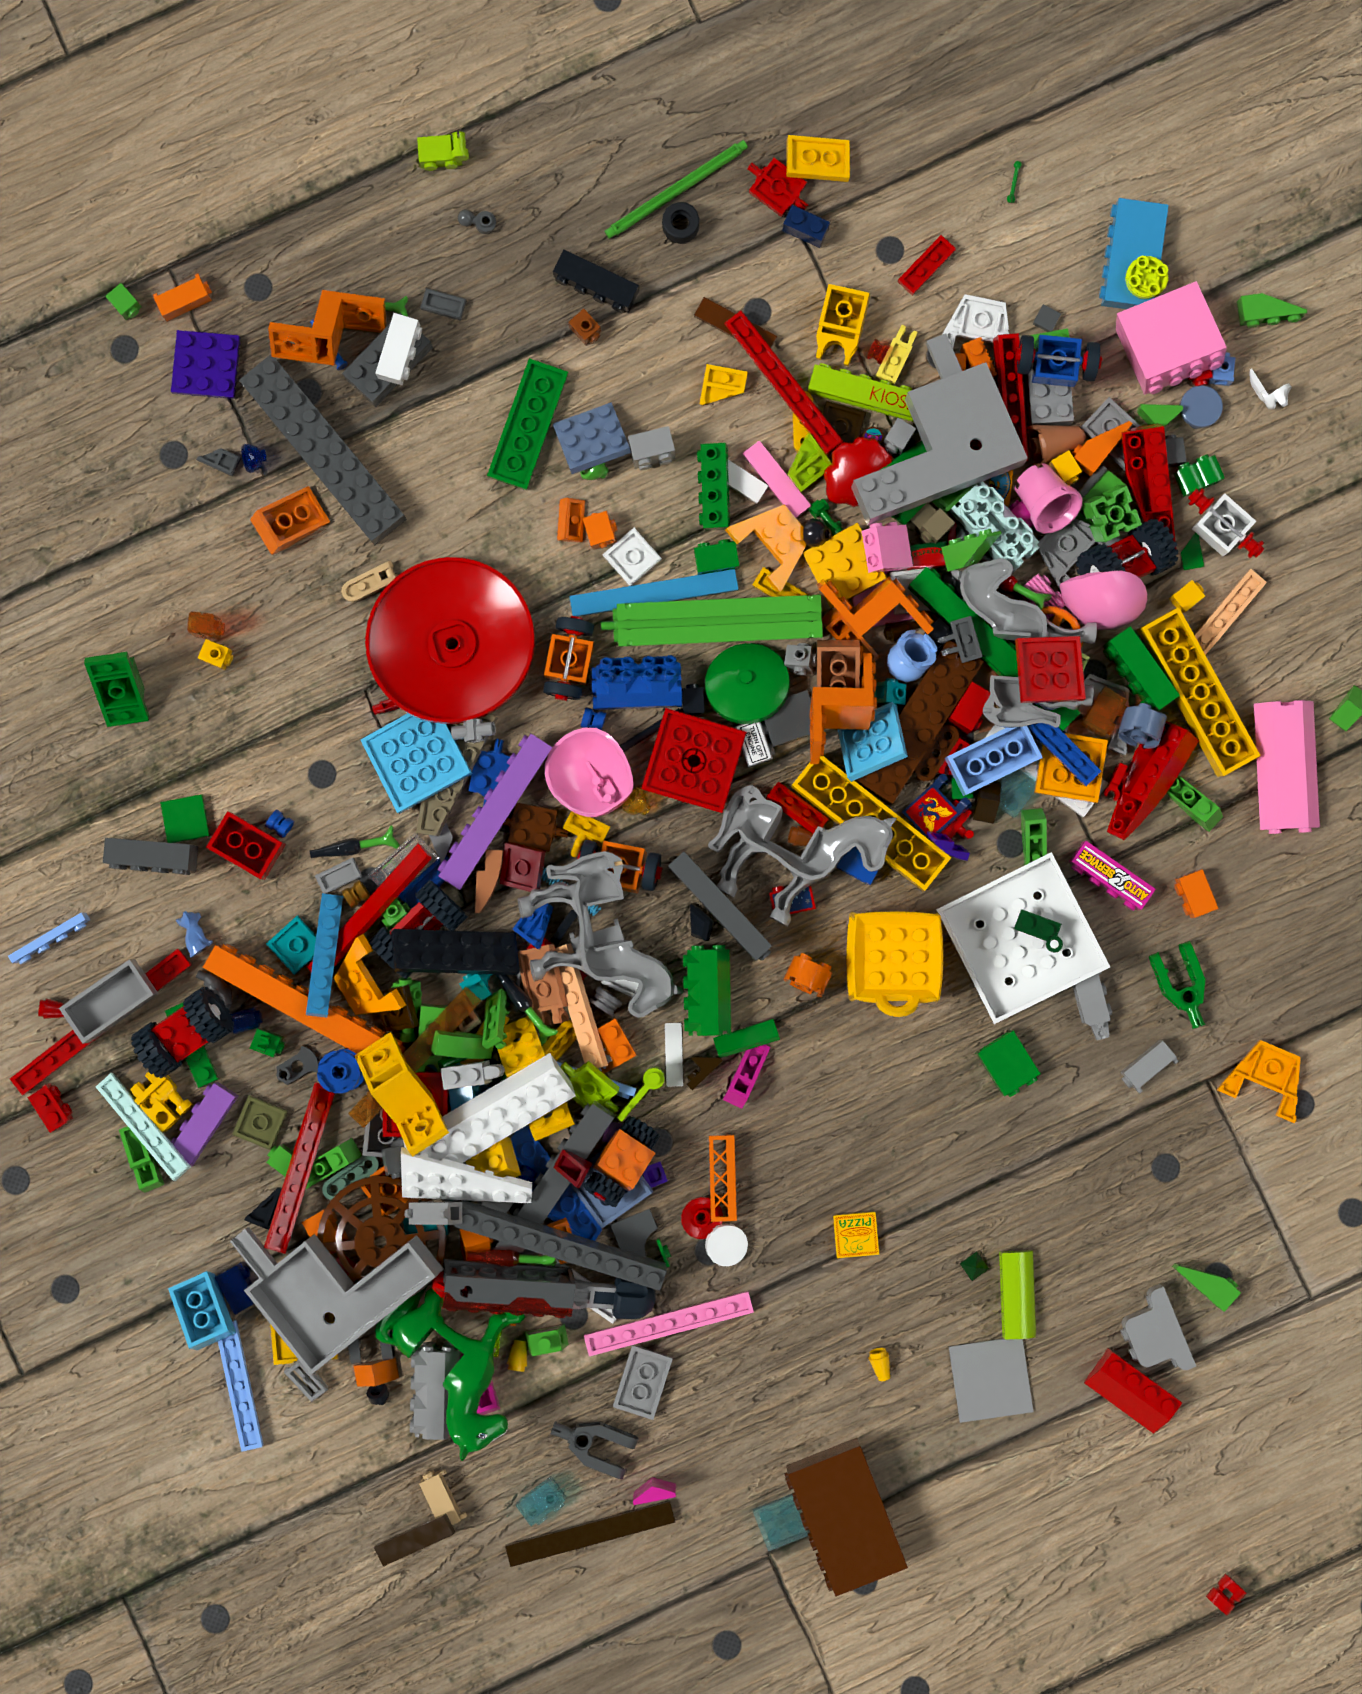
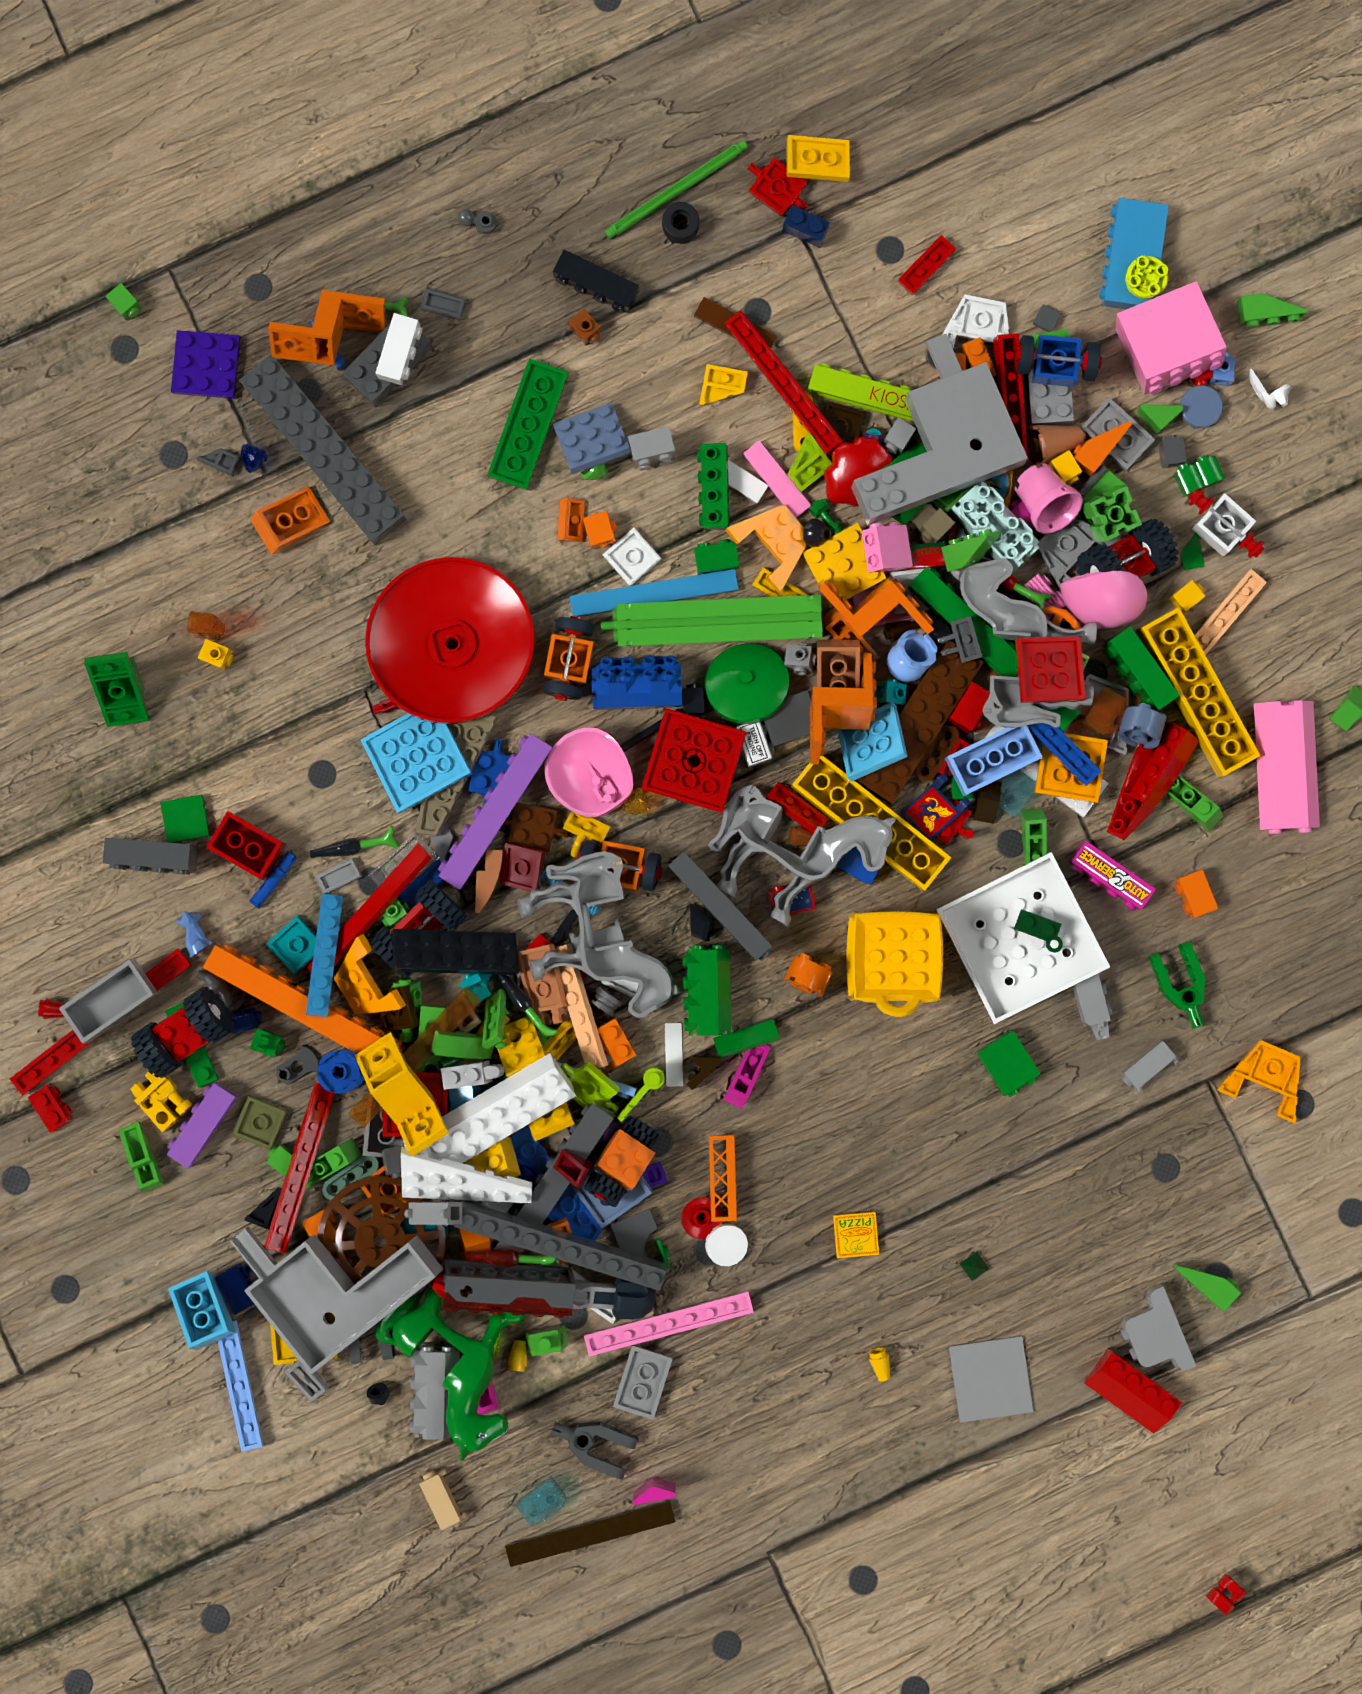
light blue plate [8,912,90,965] -> none
light aqua tile [96,1073,191,1181] -> none
orange brick [153,273,212,322] -> none
blue wheel [265,809,295,838] -> none
tan plate [341,561,398,602] -> none
pearl gold wheel [341,880,370,909] -> none
orange slope [353,1357,400,1387] -> none
dark brown tile [374,1513,455,1566] -> none
lime hinge [417,132,469,171] -> none
light grey axle [451,719,496,743] -> none
blue wing [512,903,553,949] -> none
blue wheel [581,707,607,730] -> none
clear light blue plate [752,1494,808,1551] -> none
reddish brown brick [784,1437,908,1597] -> none
yellow brick [816,284,870,367] -> none
clear red wheel [866,339,890,365] -> none
light yellow hinge [875,325,918,385] -> none
dark purple slope [926,831,970,861] -> none
lime brick [999,1250,1036,1340] -> none
green hinge [1007,161,1022,203] -> none
red plate [1103,763,1128,802] -> none
red wedge [1121,423,1176,549] -> none
none -> blue pin [249,850,298,909]

